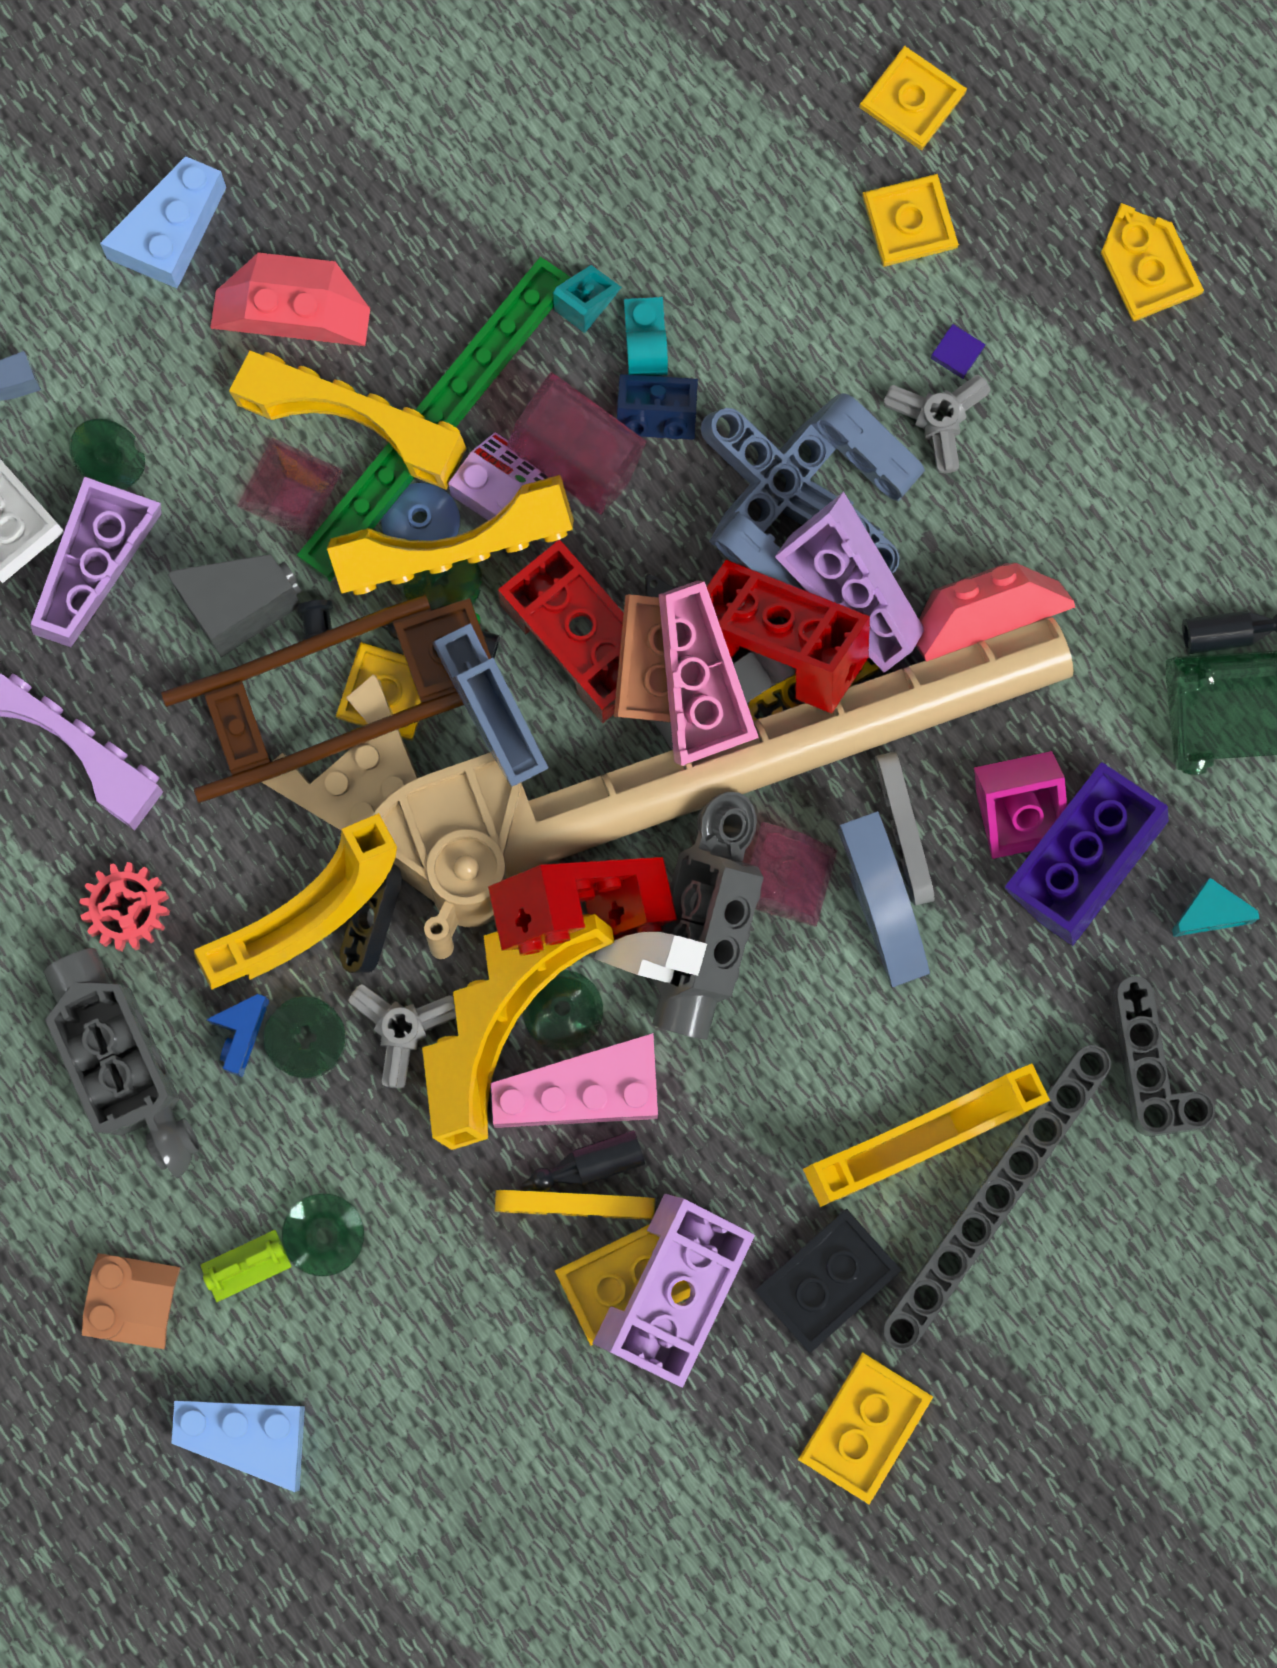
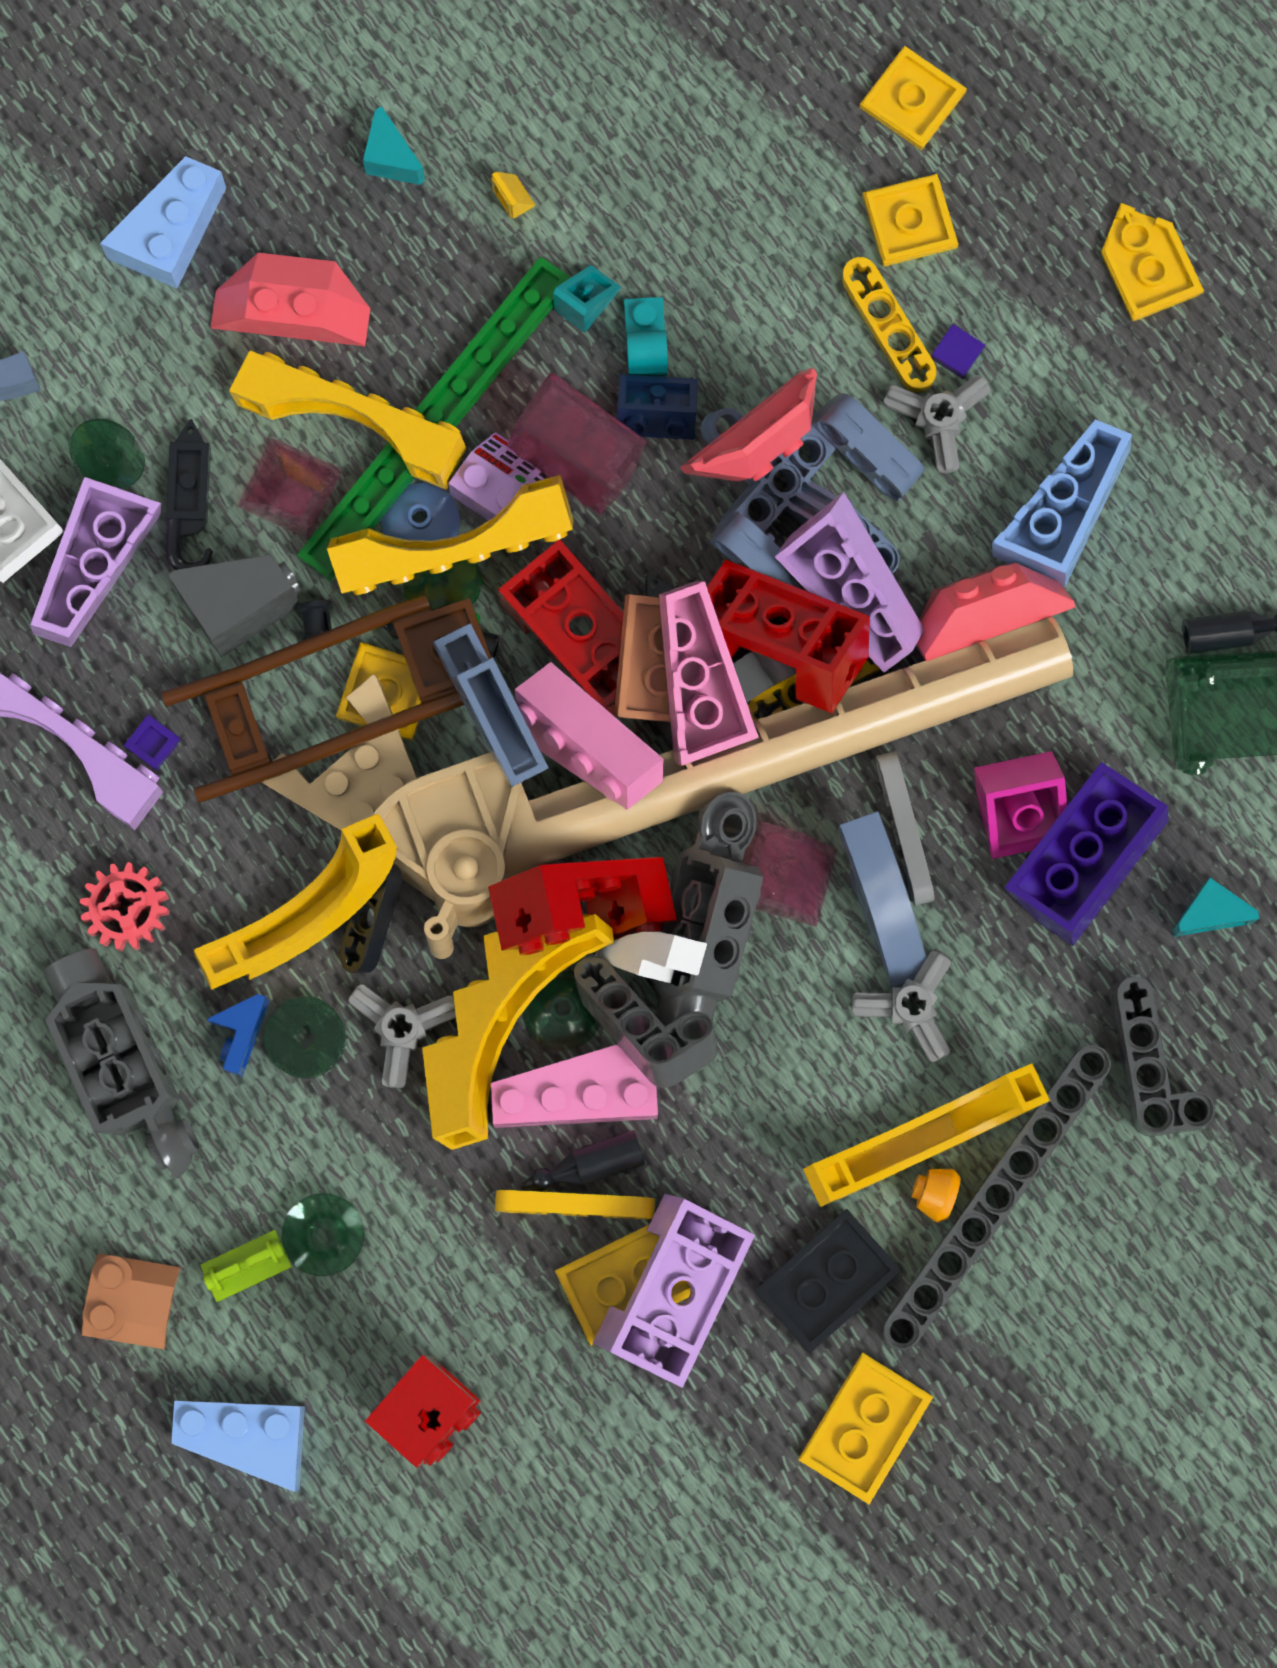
none -> dark purple tile [123,714,181,771]
none -> black plate [165,419,213,570]
none -> teal slope [363,106,425,185]
none -> red plate [364,1355,482,1468]
none -> yellow slope [491,172,535,219]
none -> bright pink wedge [515,662,663,810]
none -> dark grey beam [574,956,718,1088]
none -> coral wedge [680,367,817,482]
none -> yellow beam [842,257,937,393]
none -> light grey bush [851,951,951,1063]
none -> light orange cone [911,1169,961,1223]
none -> light blue wedge [992,419,1132,588]

